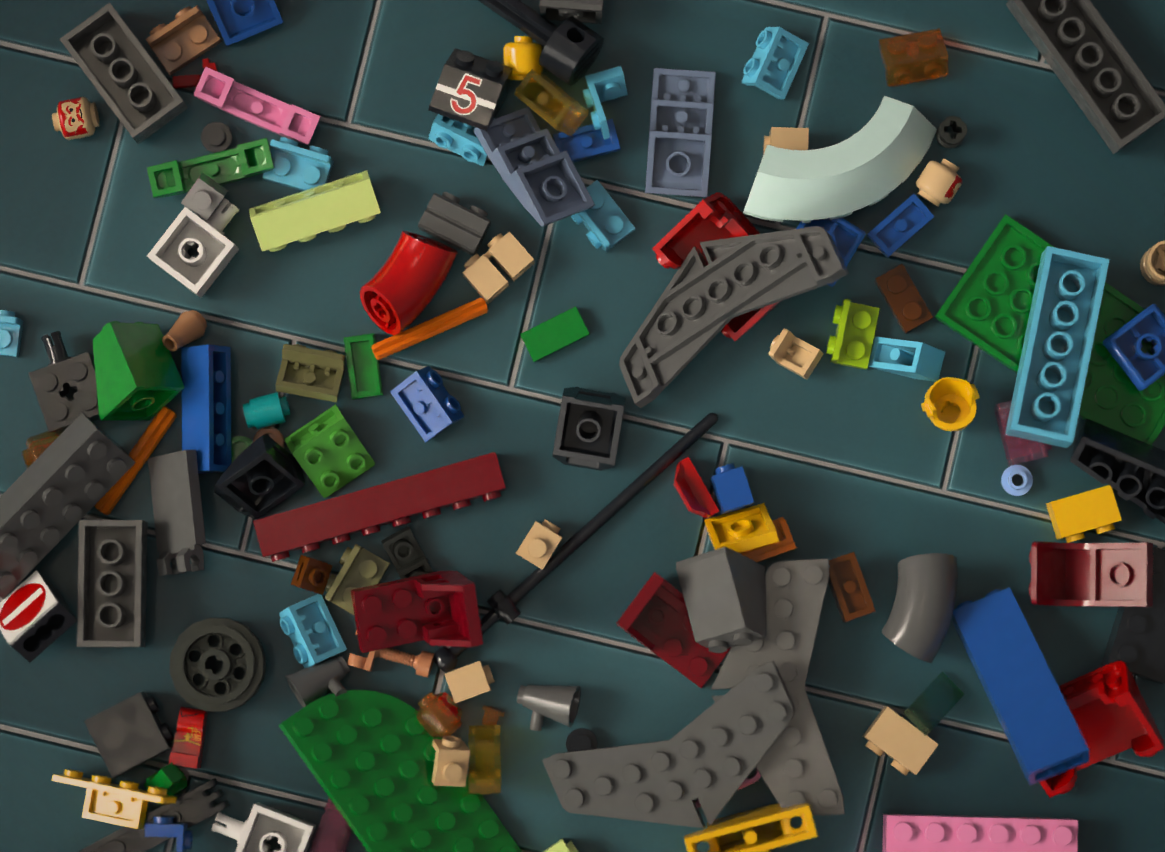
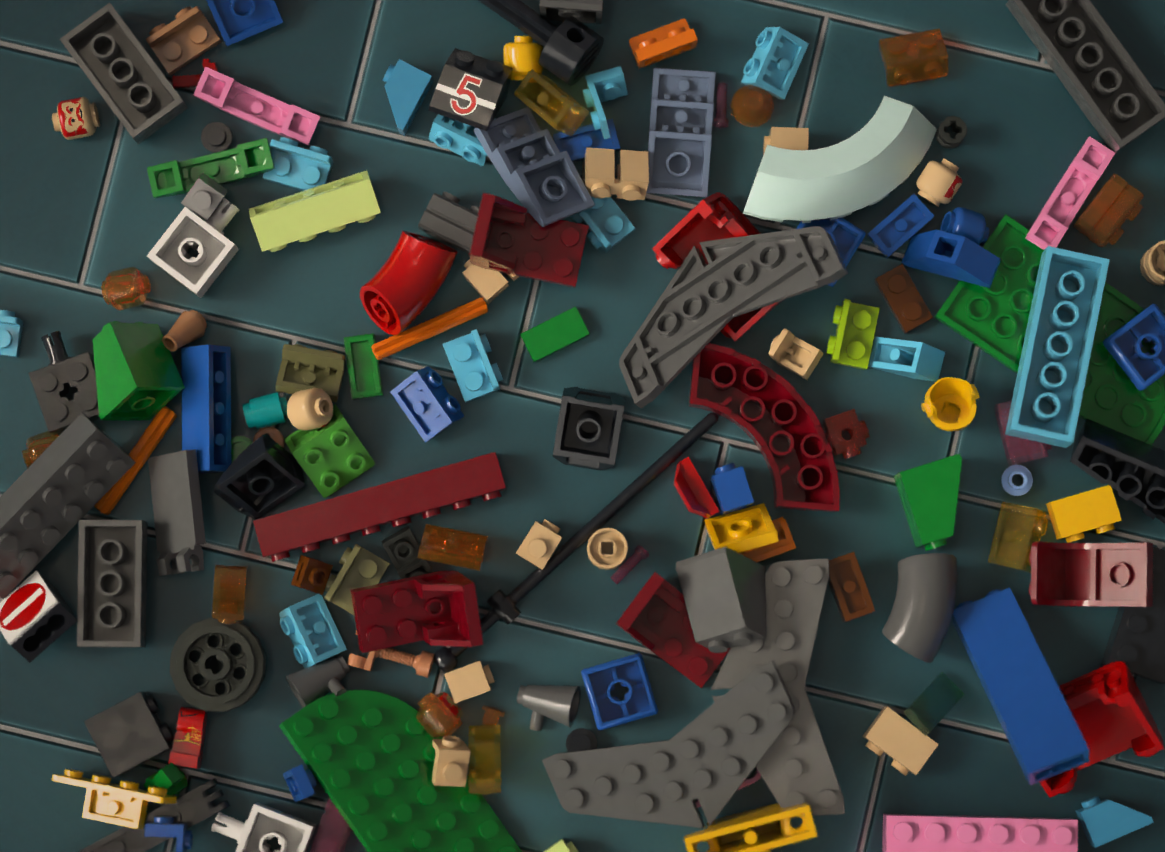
none -> clear orange head [101,267,151,310]
none -> clear orange bracket [212,565,247,624]
none -> blue plate [283,764,316,803]
none -> tan head [287,388,333,431]
none -> dark azure slope [383,59,434,136]
none -> clear orange bracket [418,524,488,571]
none -> medium azure bracket [442,329,503,403]
none -> dark red bracket [469,193,589,288]
none -> blue brick [581,653,658,730]
none -> tan piece [583,147,649,201]
none -> tan wheel [587,527,628,570]
none -> clear pink piece [610,545,649,584]
none -> orange bracket [629,19,698,69]
none -> dark red brick [689,343,840,512]
none -> clear pink piece [713,83,729,128]
none -> clear orange brick [731,84,774,127]
none -> clear red brick [822,409,870,460]
none -> green slope [893,453,962,551]
none -> blue slope [901,229,1001,288]
none -> blue head [940,207,989,245]
none -> clear yellow bracket [988,501,1048,573]
none -> bright pink slope [1025,136,1115,250]
none -> clear orange brick [1073,173,1144,248]
none -> dark azure slope [1075,796,1154,848]

